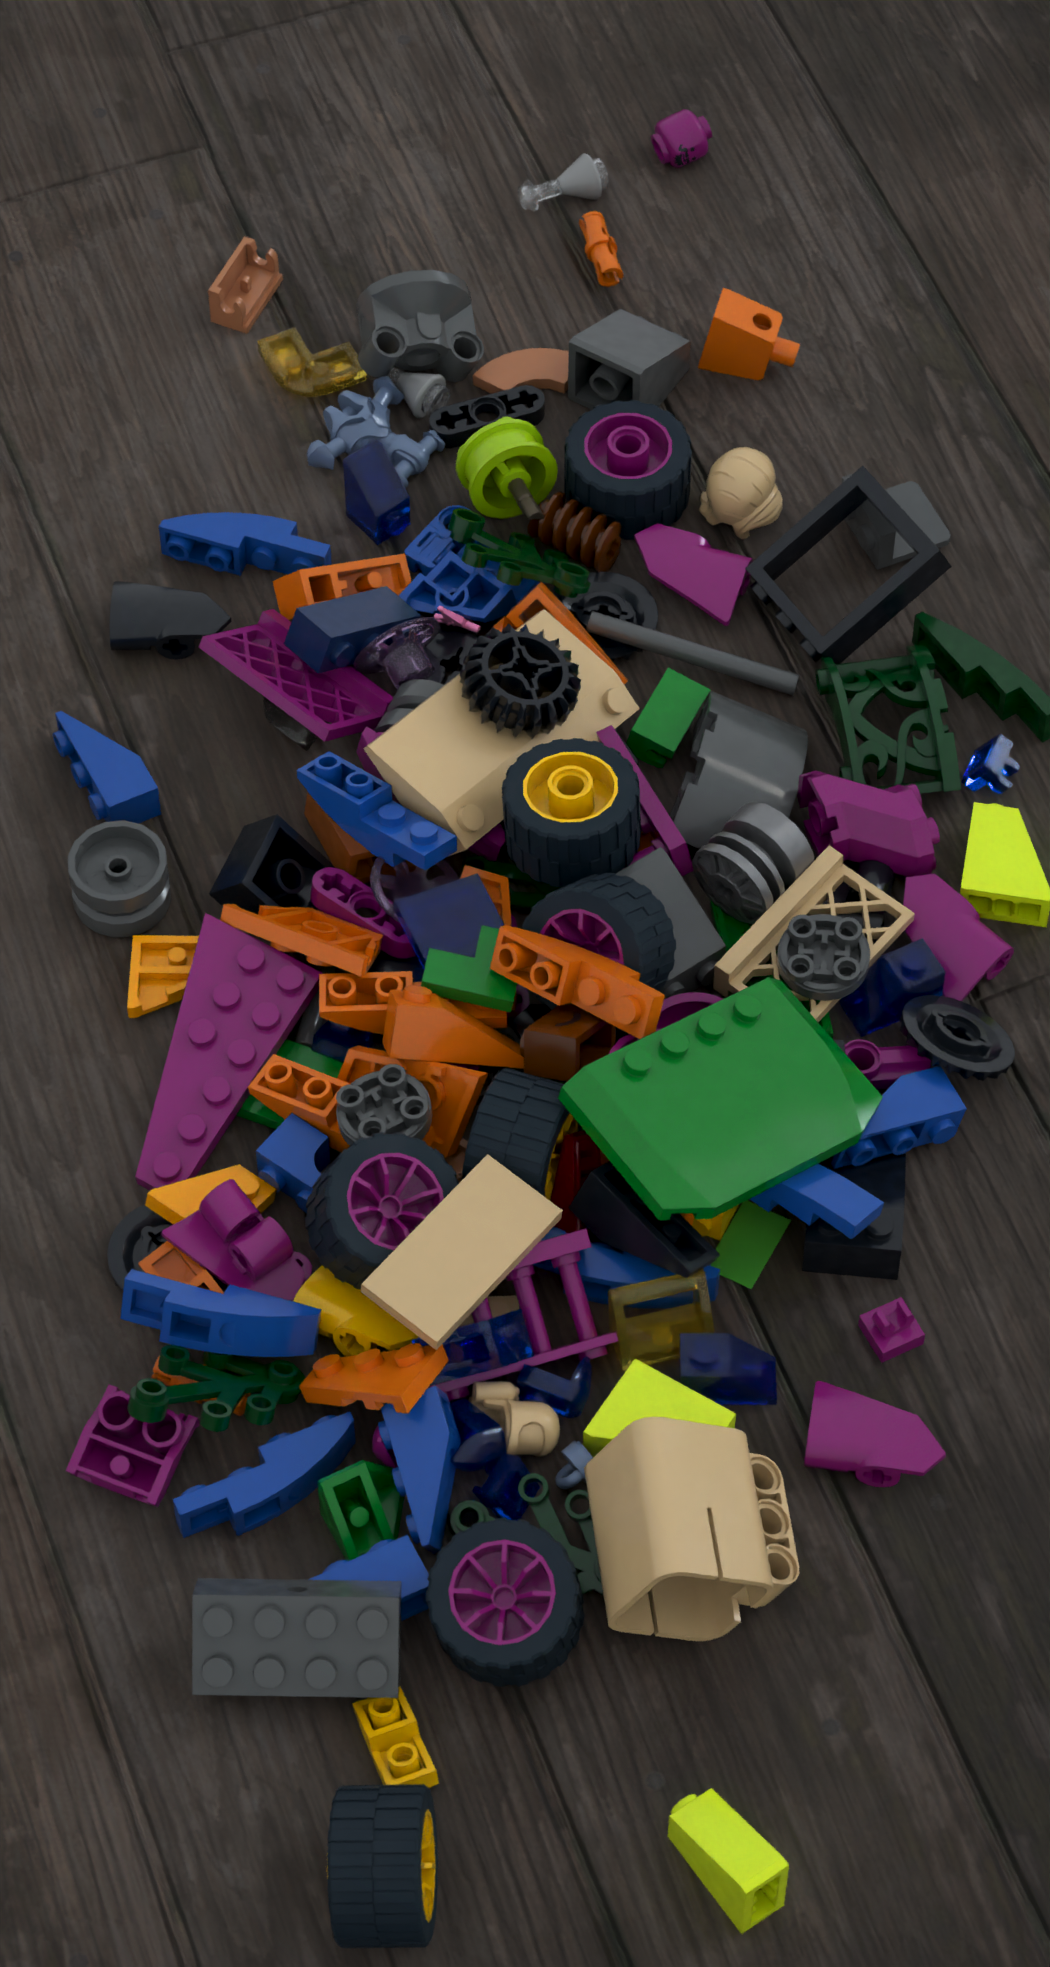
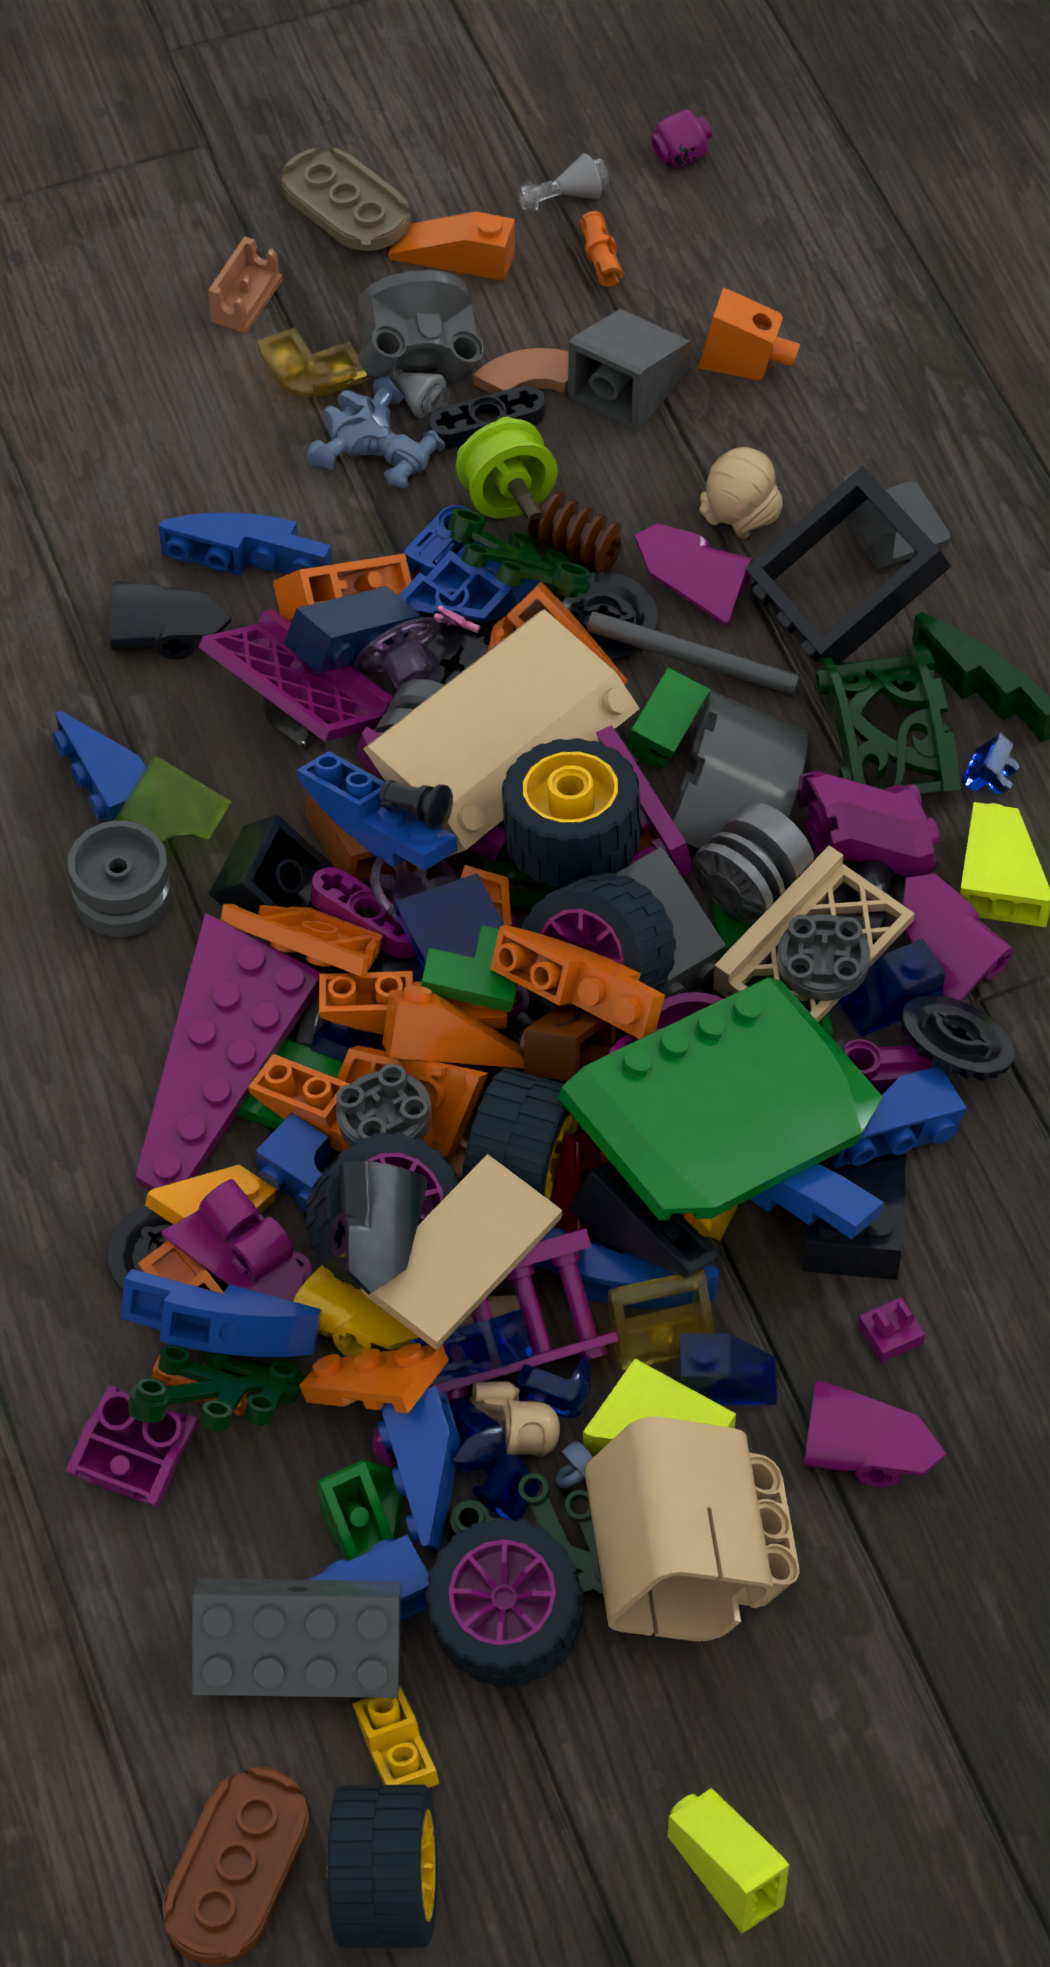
light orange wing [127,935,199,1018] -> none
blue slope [173,1411,356,1538] -> none
clear blue slope [343,439,411,545] -> none
black gear [460,623,581,739] -> none
black wheel [564,400,692,540] -> none
bright green sticker [710,1201,791,1289] -> none
none -> clear neon green tile [114,755,232,842]
none -> dark orange tile [162,1767,310,1965]
none -> dark tan tile [281,148,411,251]
none -> black panel [330,1160,428,1295]
none -> black pin [379,780,453,829]
none -> orange slope [388,212,515,282]

